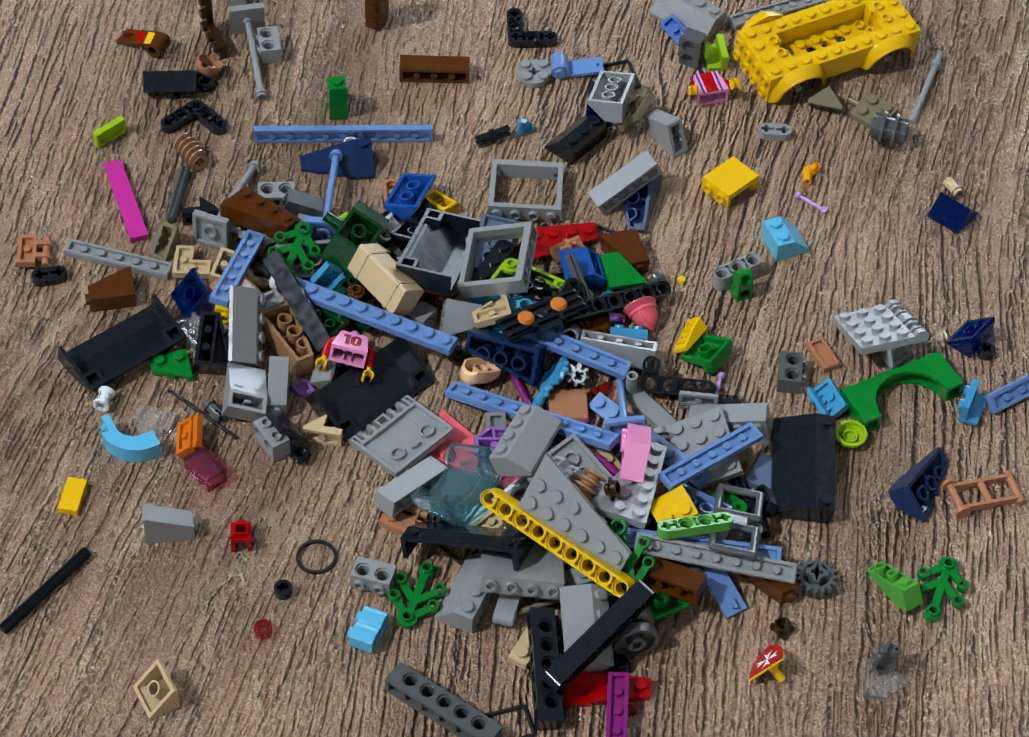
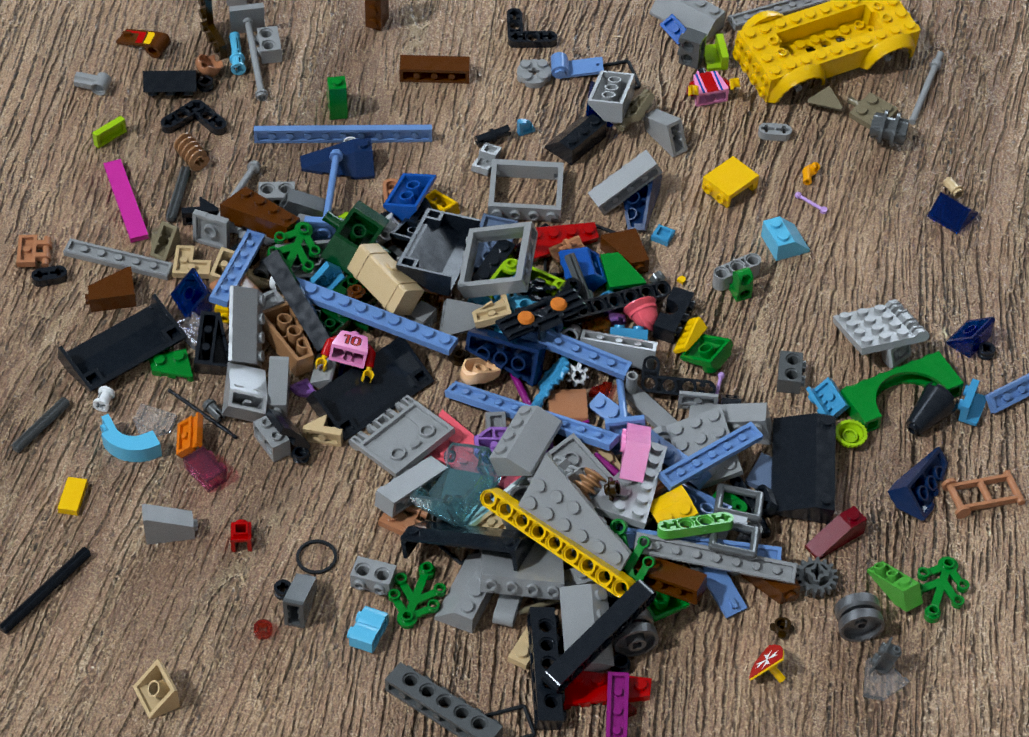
nougat tile [805,337,841,373] -> none
none -> dark grey axle [11,397,70,453]
none -> light grey piece [74,72,112,96]
none -> medium azure pin [229,31,246,75]
none -> dark grey slope [283,573,317,629]
none -> light grey slope [471,142,502,176]
none -> dark azure tile [651,224,675,246]
none -> black arch [652,286,696,344]
none -> dark red slope [805,506,867,559]
none -> flat silver wheel [834,592,885,642]
none -> black cone [906,382,958,435]

